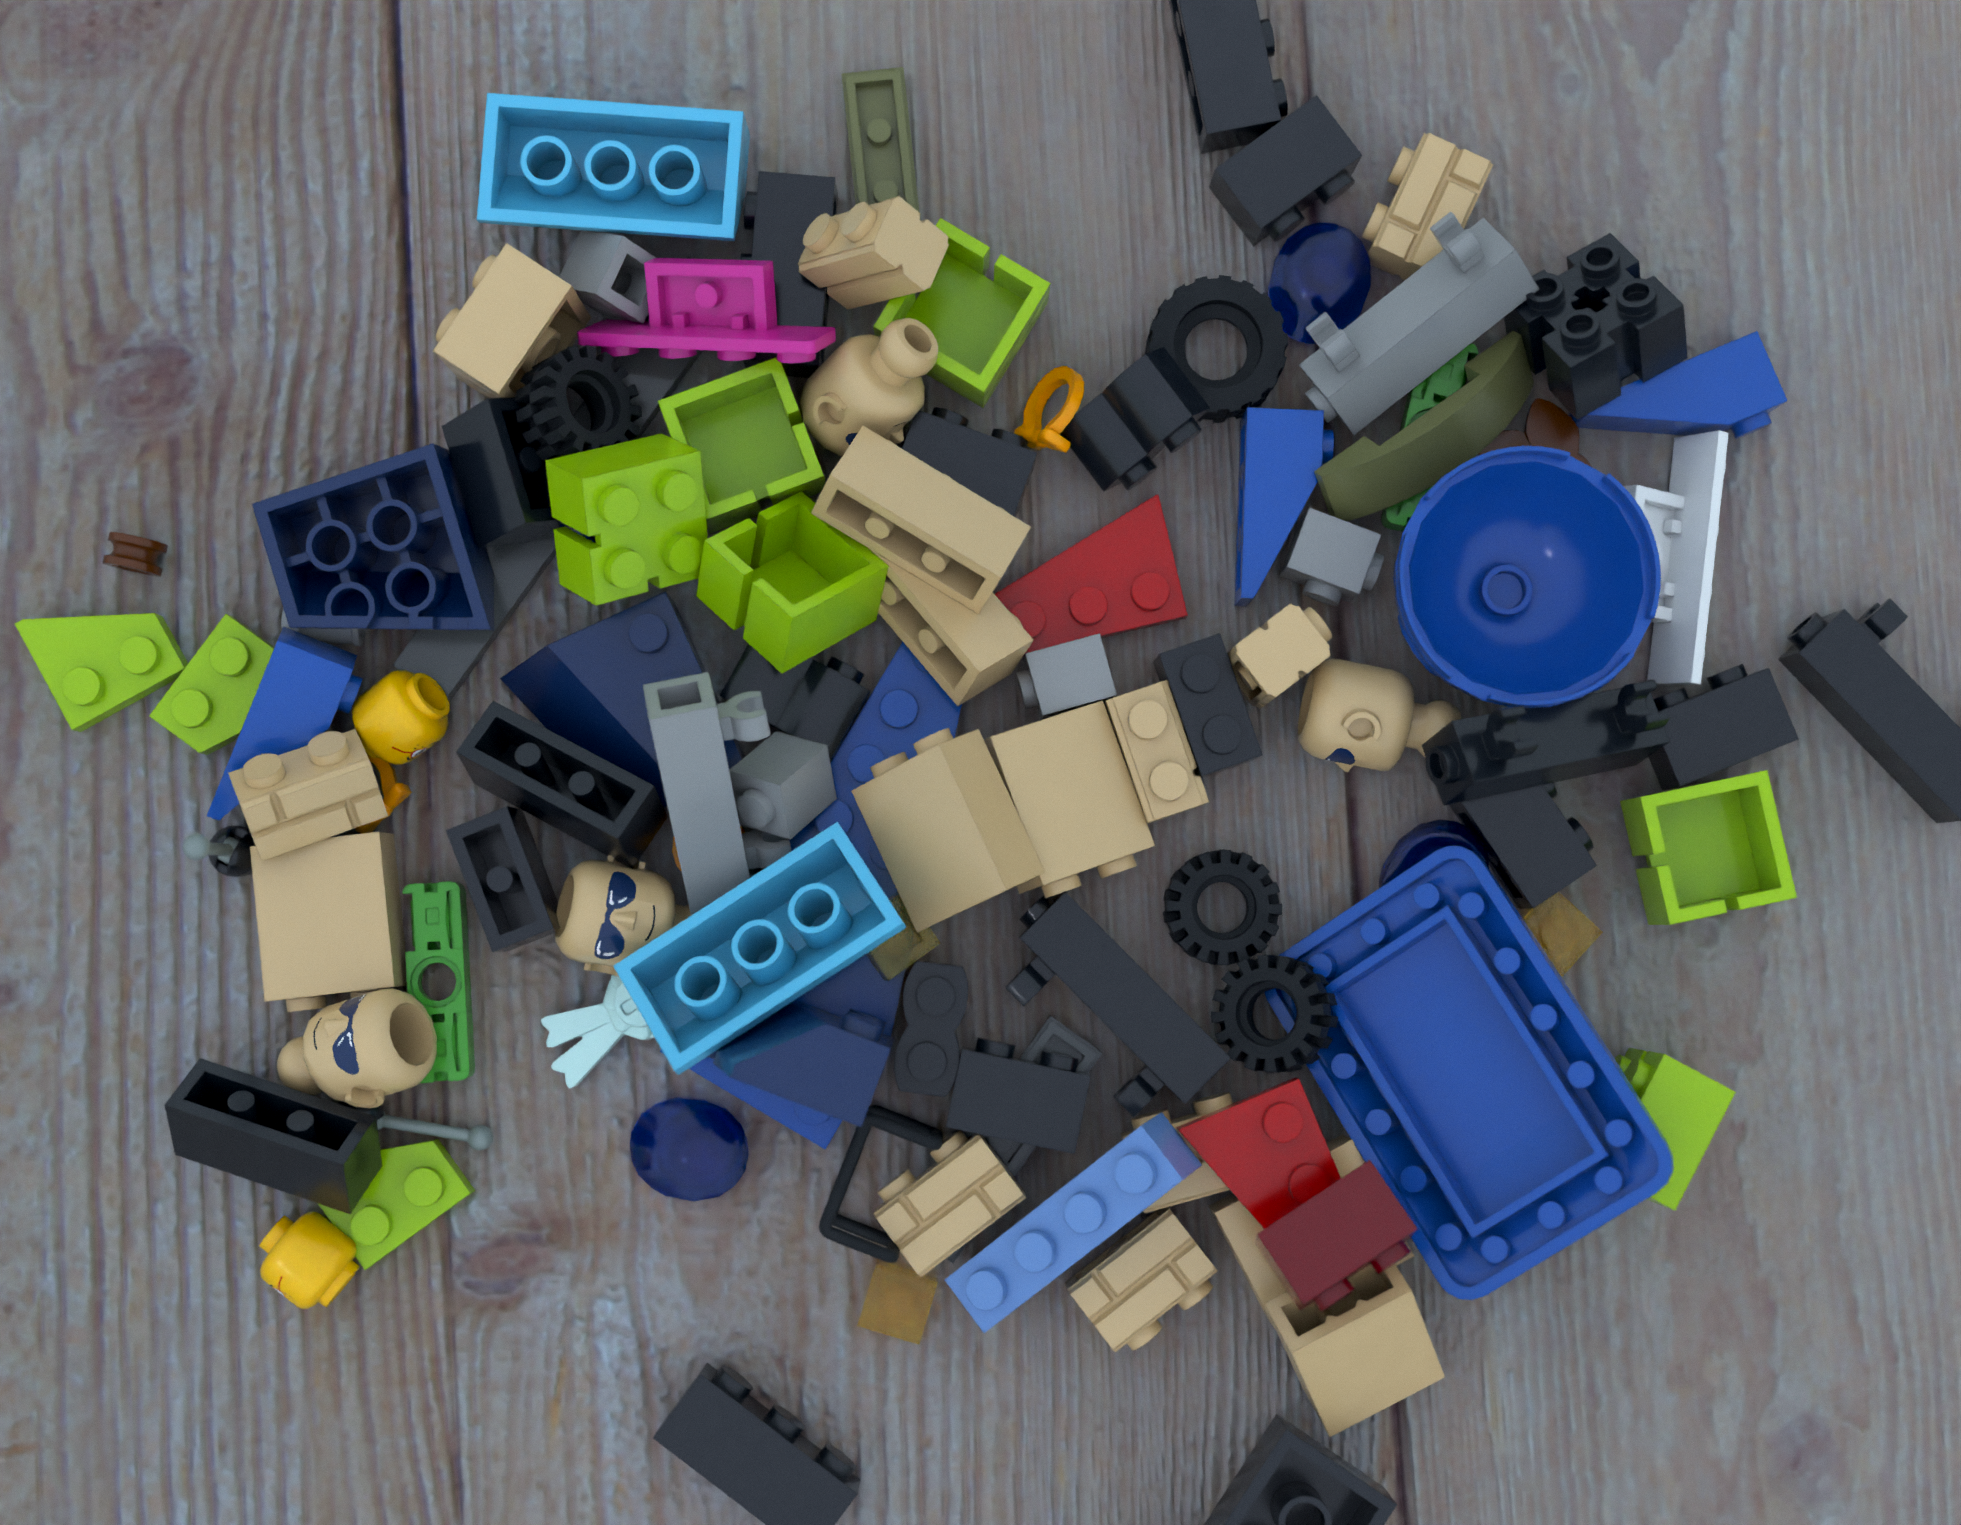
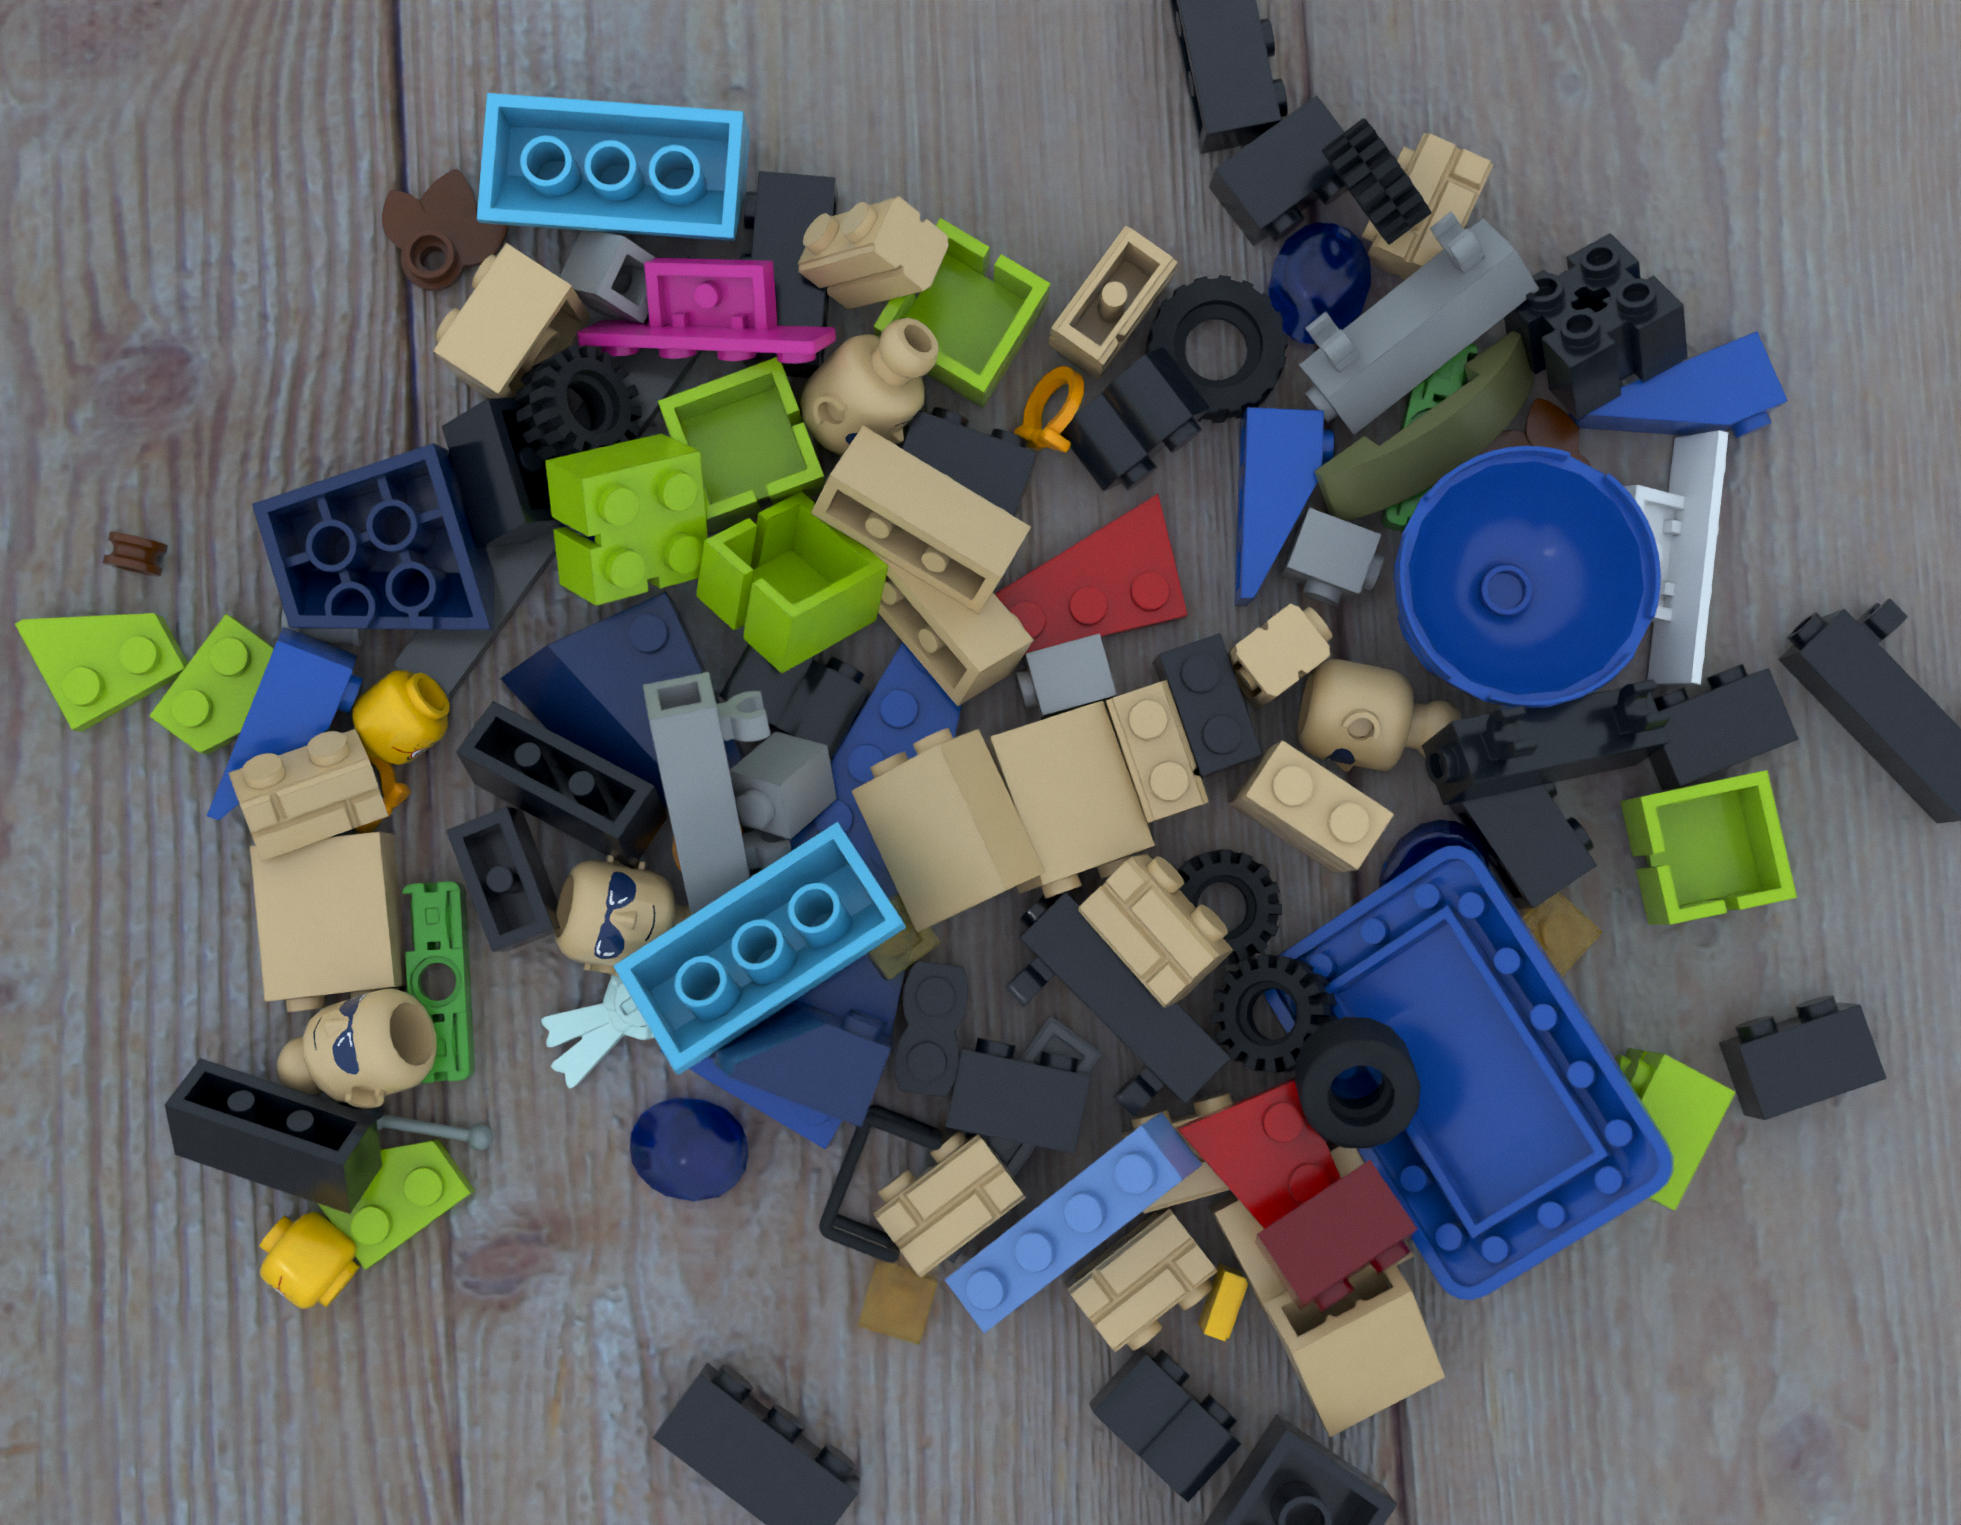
hinge [183,826,255,877] -> none
olive tile [841,67,920,213] -> none
none -> reddish brown plate [382,169,509,291]
none -> tan brick [1048,225,1178,380]
none -> tan brick [1078,854,1233,1008]
none -> black brick [1089,1347,1241,1502]
none -> yellow tile [1198,1263,1248,1341]
none -> tan brick [1228,740,1394,873]
none -> black tyre [1295,1017,1421,1149]
none -> black tyre [1321,118,1432,245]
none -> black brick [1719,995,1887,1120]

